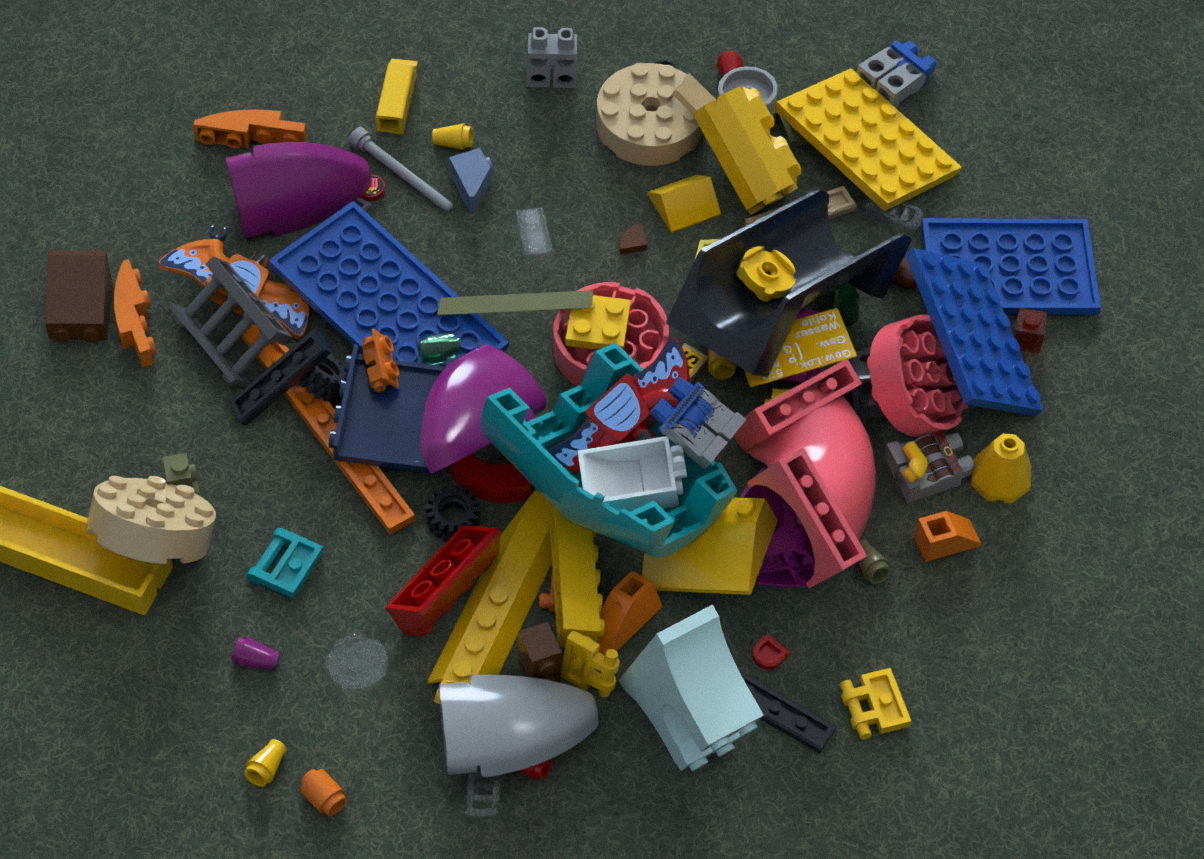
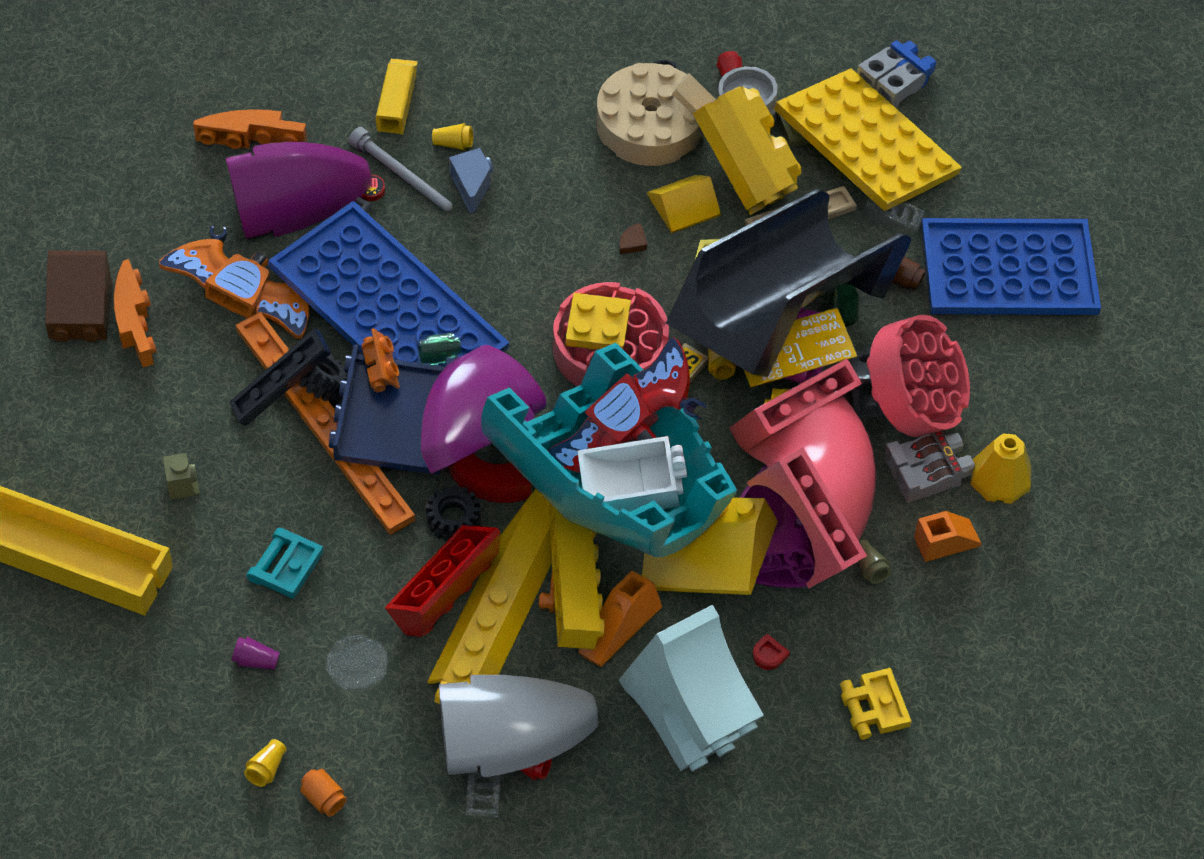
tan brick [86,476,216,564] -> none
dark grey fence [169,256,293,388] -> none
olive sticker [437,290,593,315] -> none
clear brick [515,207,553,274] -> none
reddish brown brick [518,621,562,682] -> none
light grey hips [526,27,577,88] -> none
yellow plate [561,630,620,697] -> none
hips [650,377,747,469] -> none
yellow plate [737,246,796,302] -> none
black tile [738,669,837,754] -> none
yellow arm [903,441,928,482] -> none
blue plate [905,248,1044,416] -> none
clear red brick [1013,307,1048,354] -> none

